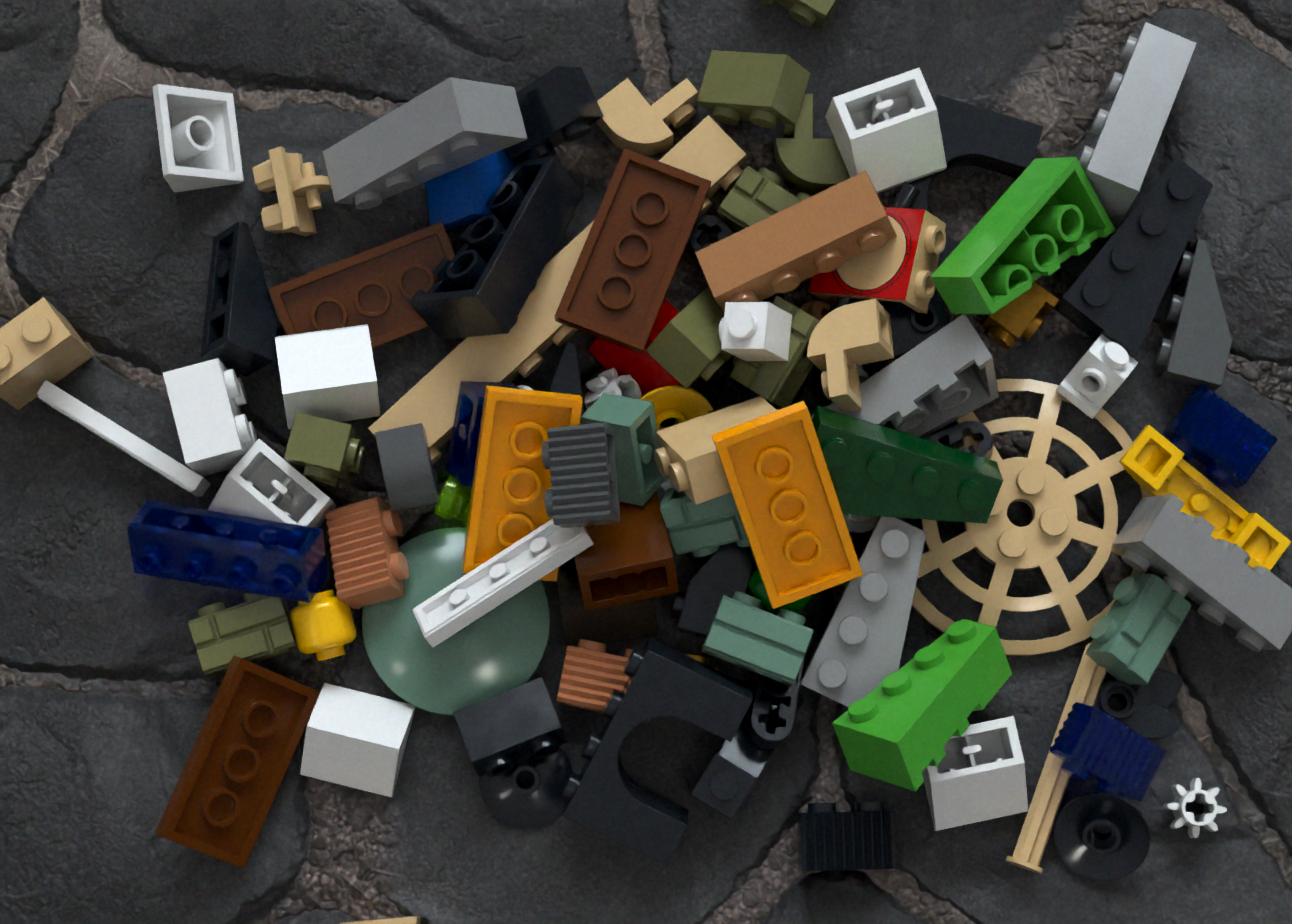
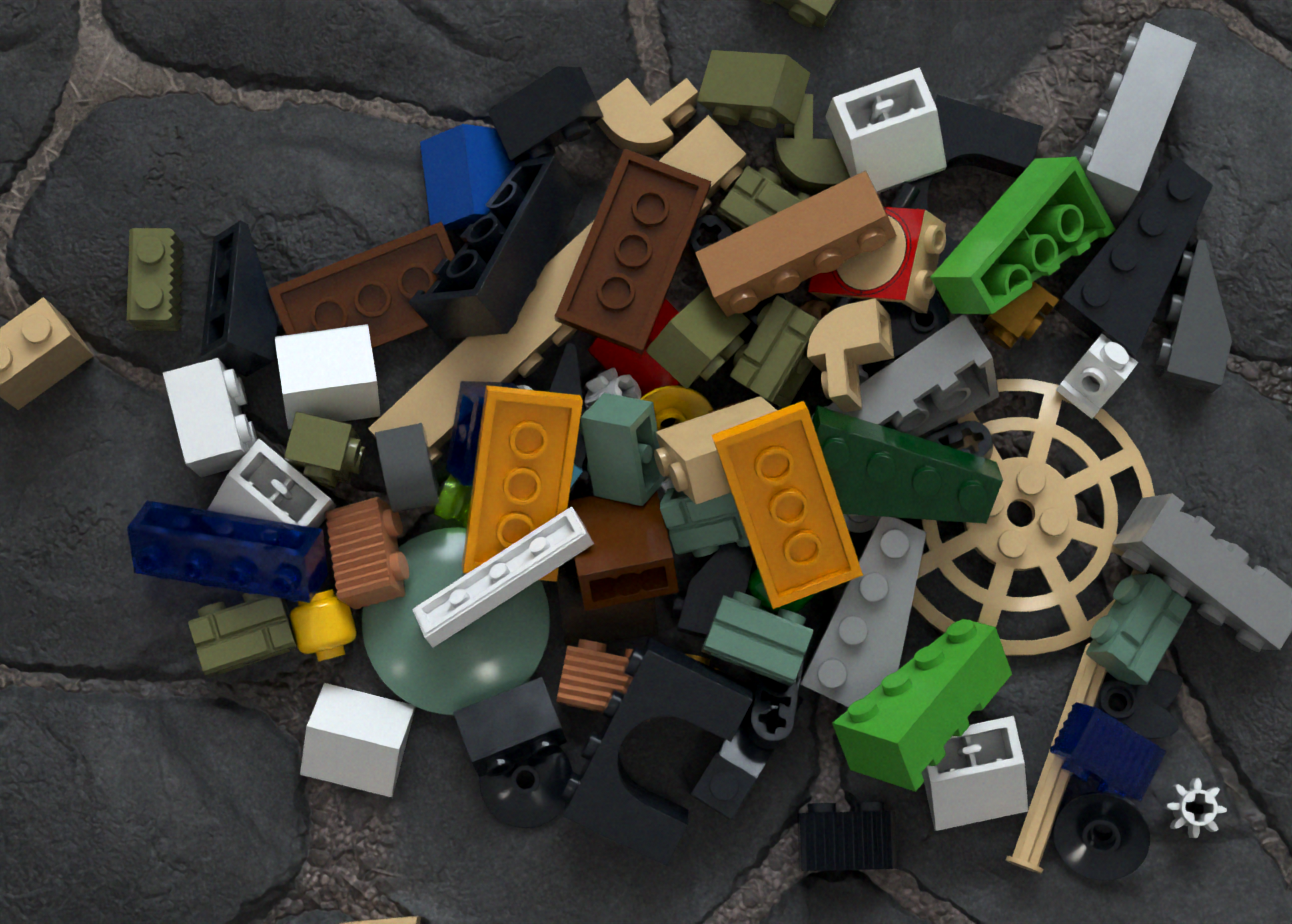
white tile [37,380,210,497] -> none
white slope [152,84,244,193] -> none
reddish brown plate [155,655,320,868] -> none
tan hips [252,146,331,237] -> none
light grey wedge [322,77,528,210] -> none
dark grey brick [542,422,621,528] -> none
white brick [719,302,792,361] -> none
yellow slope [1119,425,1291,571] -> none
clear blue brick [1162,384,1278,489] -> none
none -> olive brick [126,228,184,331]

